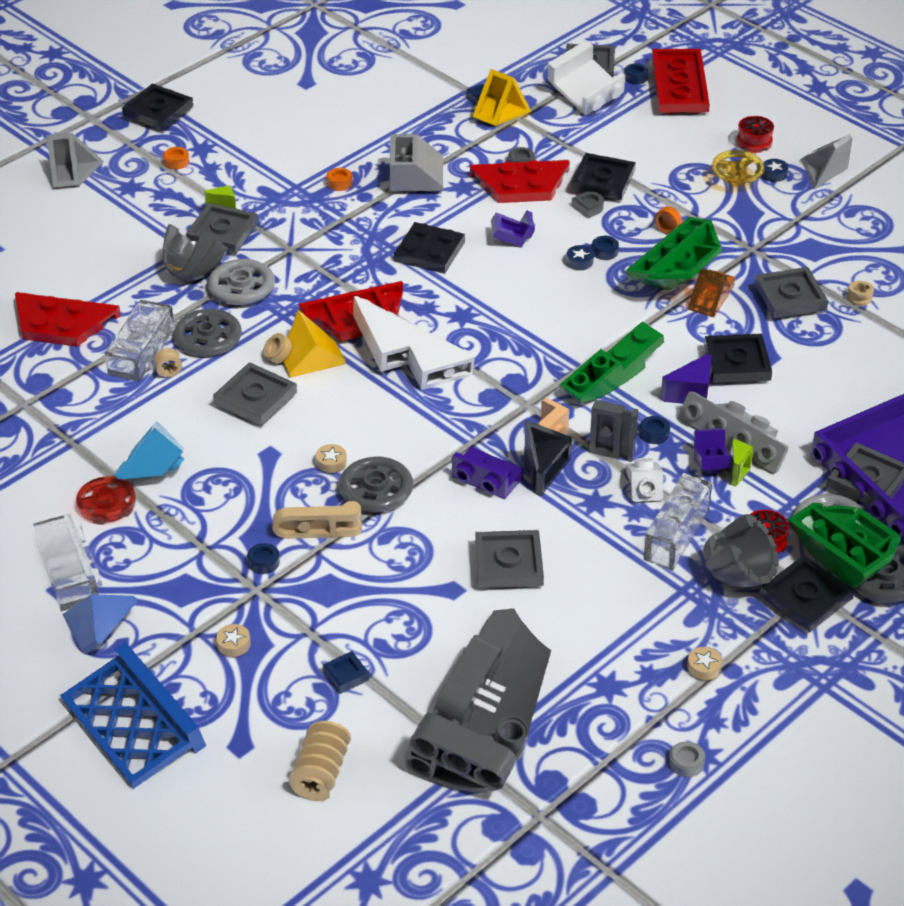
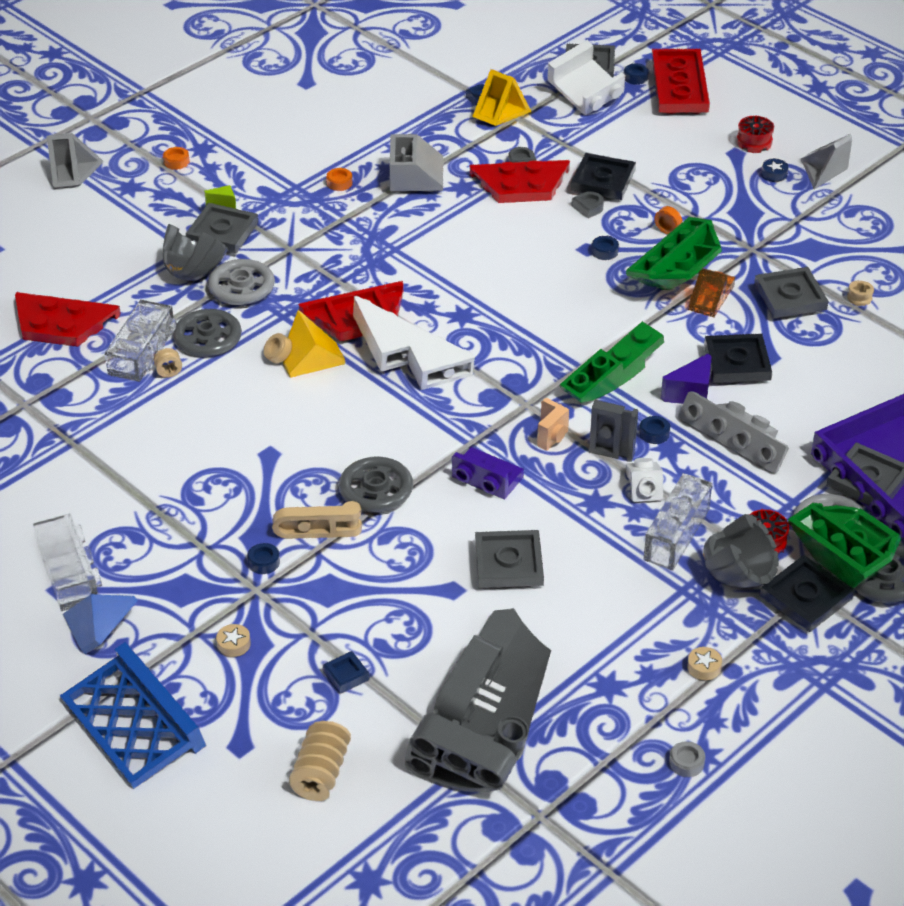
clear red wheel [76,476,136,525] -> none
dark azure slope [114,421,185,479] -> none
black plate [122,83,194,131] -> none
dark grey plate [213,362,297,426] -> none
tan tile [316,444,347,473] -> none
black plate [394,222,465,274] -> none
dark purple bracket [491,210,535,247] -> none
black slope [524,420,572,496] -> none
dark blue tile [566,245,594,270] -> none
dark purple bracket [694,428,732,473] -> none
clear yellow piece [712,150,764,187] -> none
lime slope [730,439,754,487] -> none

